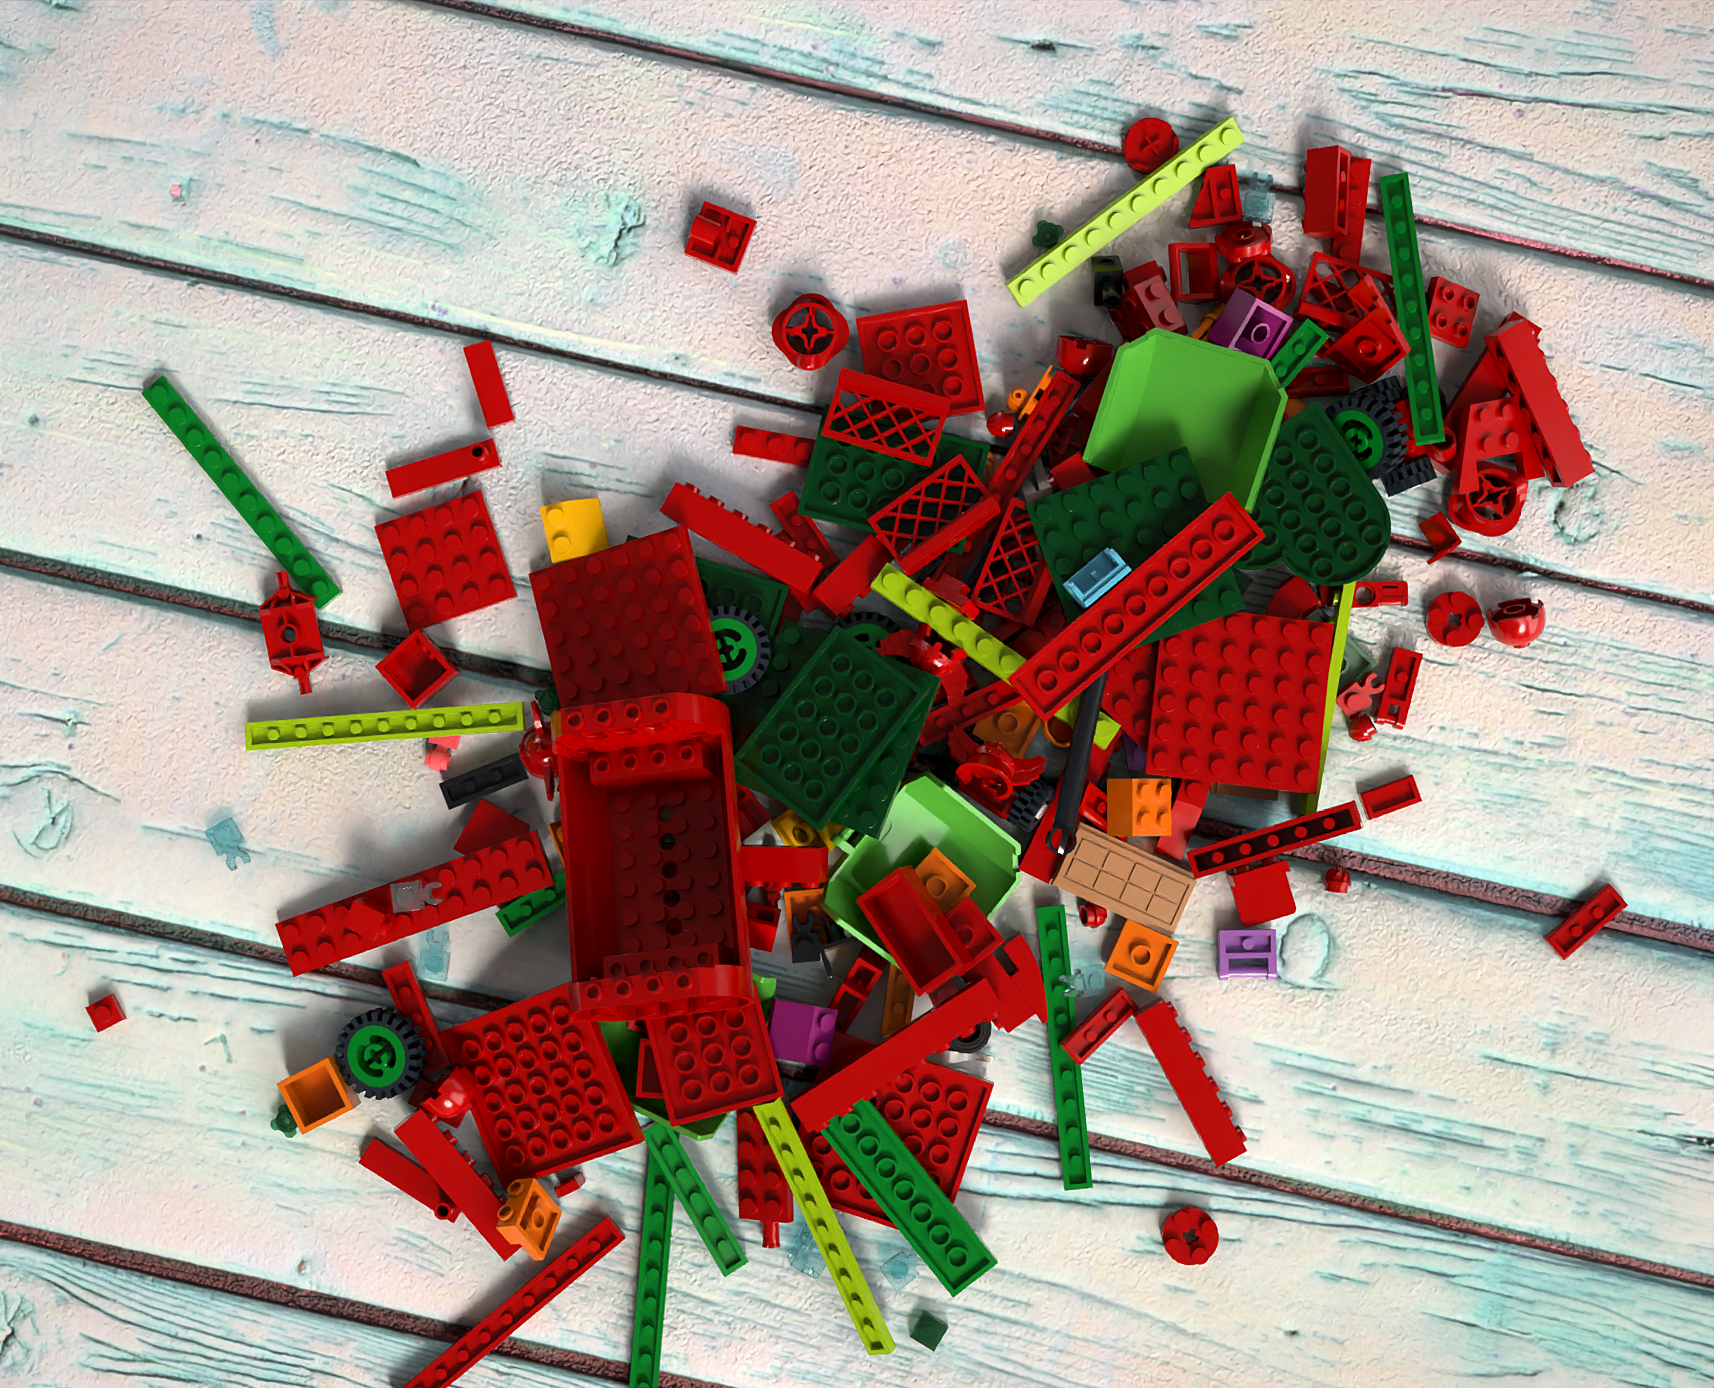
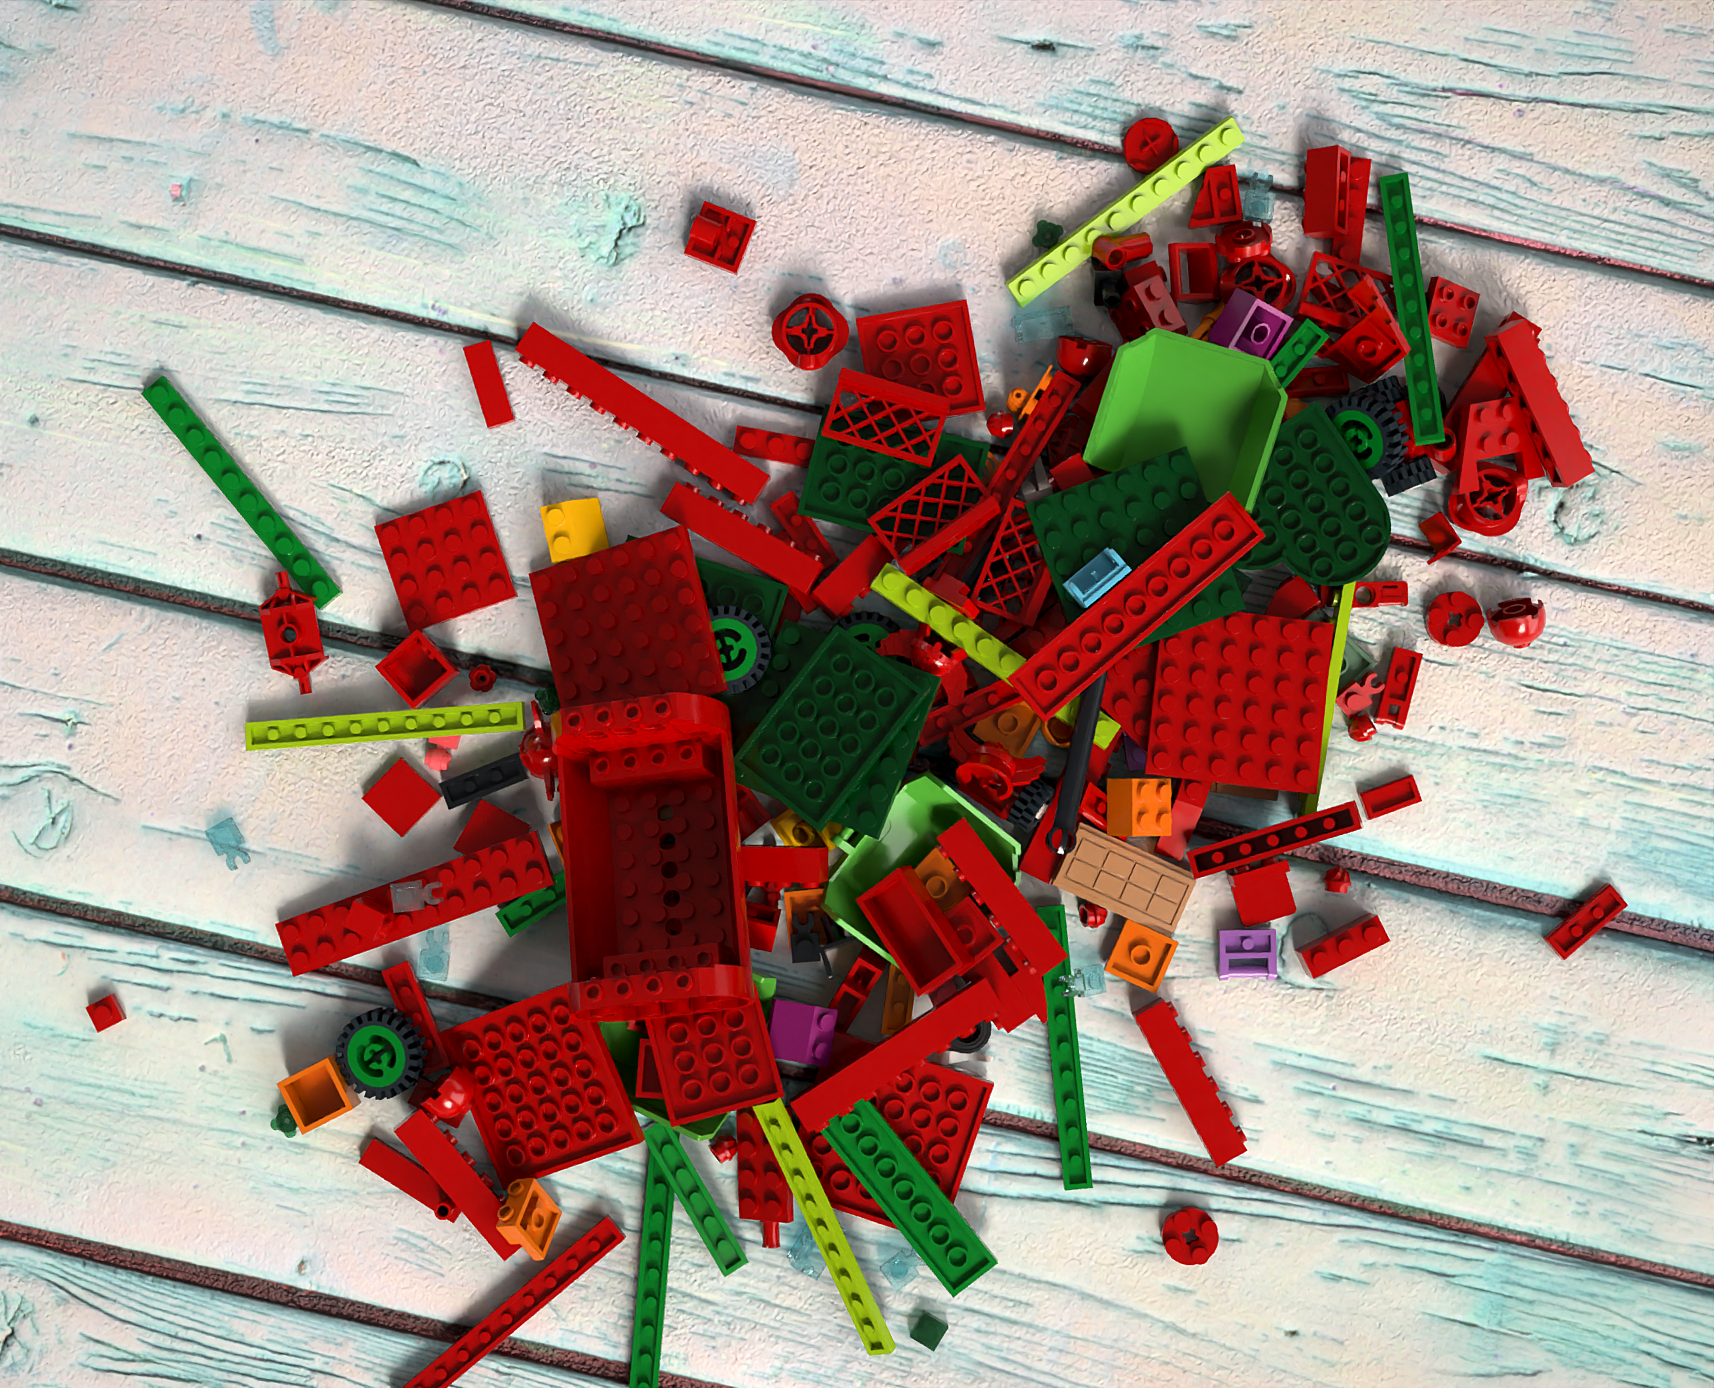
red piece [385,438,503,499] -> none
red tile [554,1172,586,1198] -> none
red tile [1059,986,1139,1066] -> none
none -> red tile [361,758,443,838]
none -> red plate [469,665,497,692]
none -> red brick [515,322,771,507]
none -> red plate [708,1134,737,1164]
none -> red brick [935,817,1068,977]
none -> clear light blue hinge [1011,305,1074,344]
none -> red piece [1092,232,1153,270]
none -> red brick [1294,913,1390,979]

